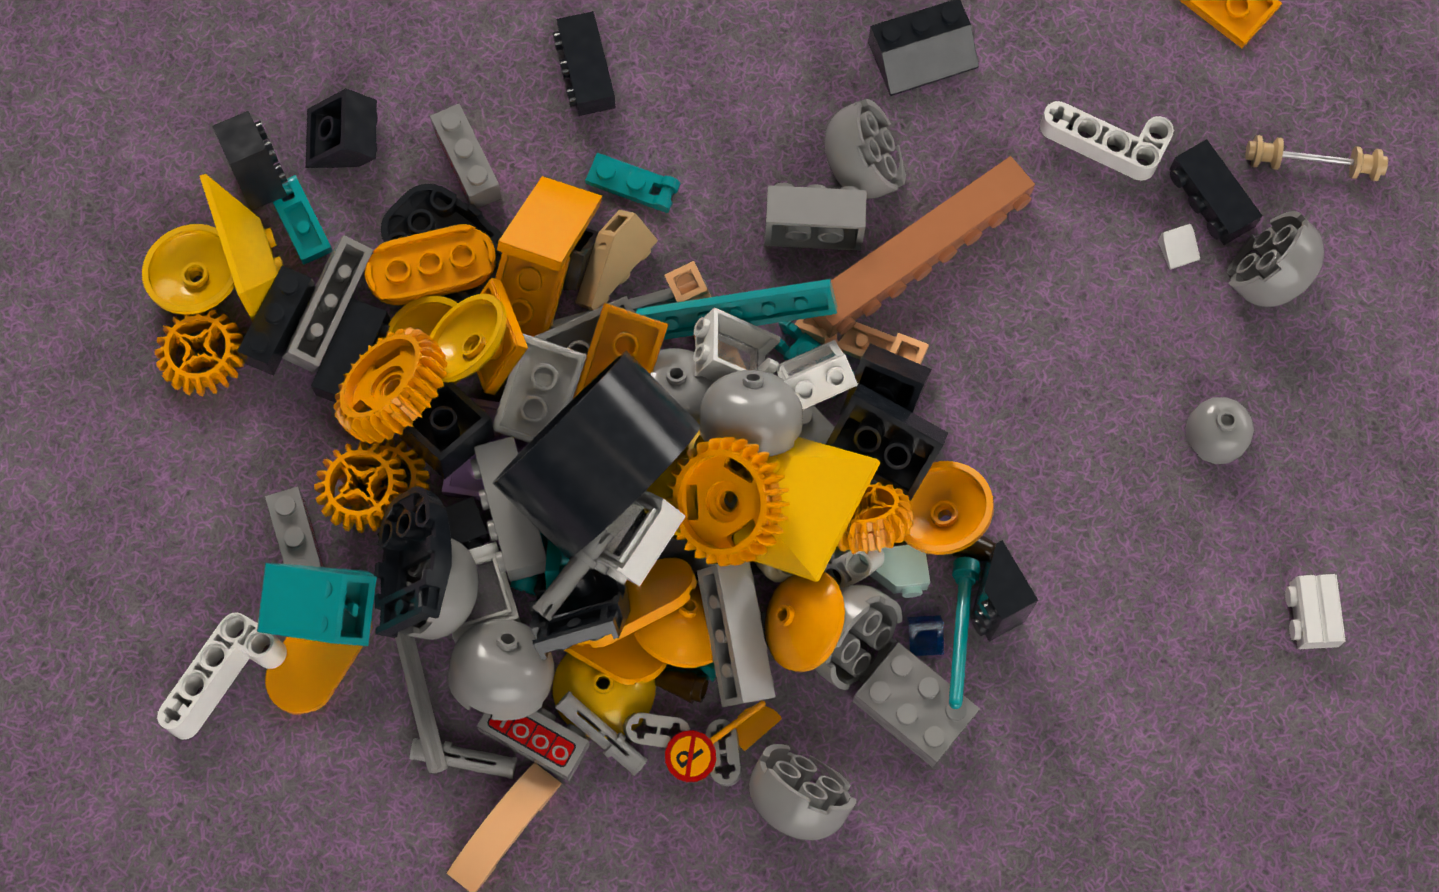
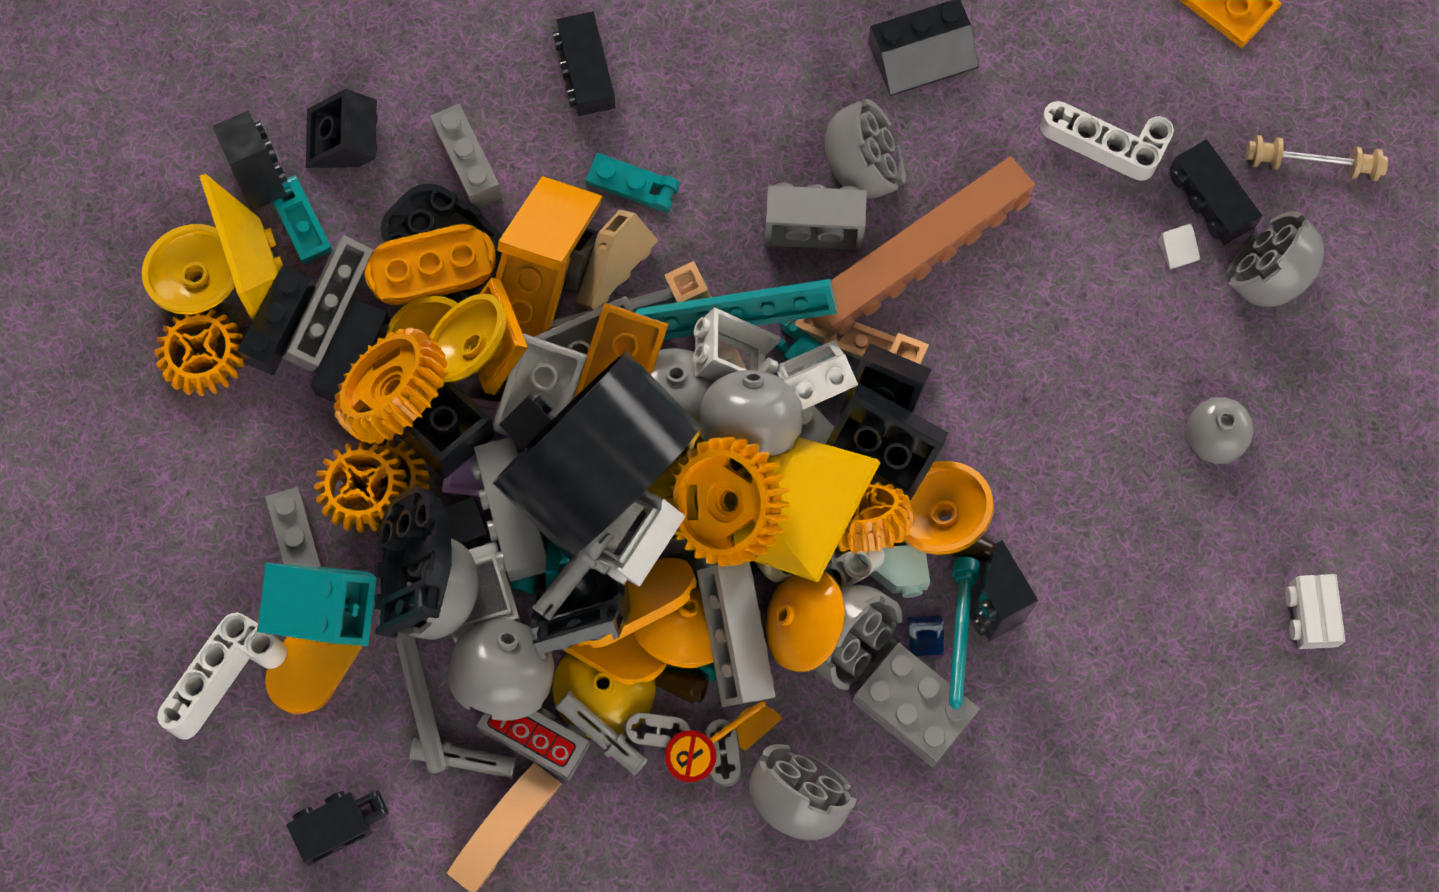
none -> black brick [286,790,390,866]
none -> black brick [499,393,554,449]

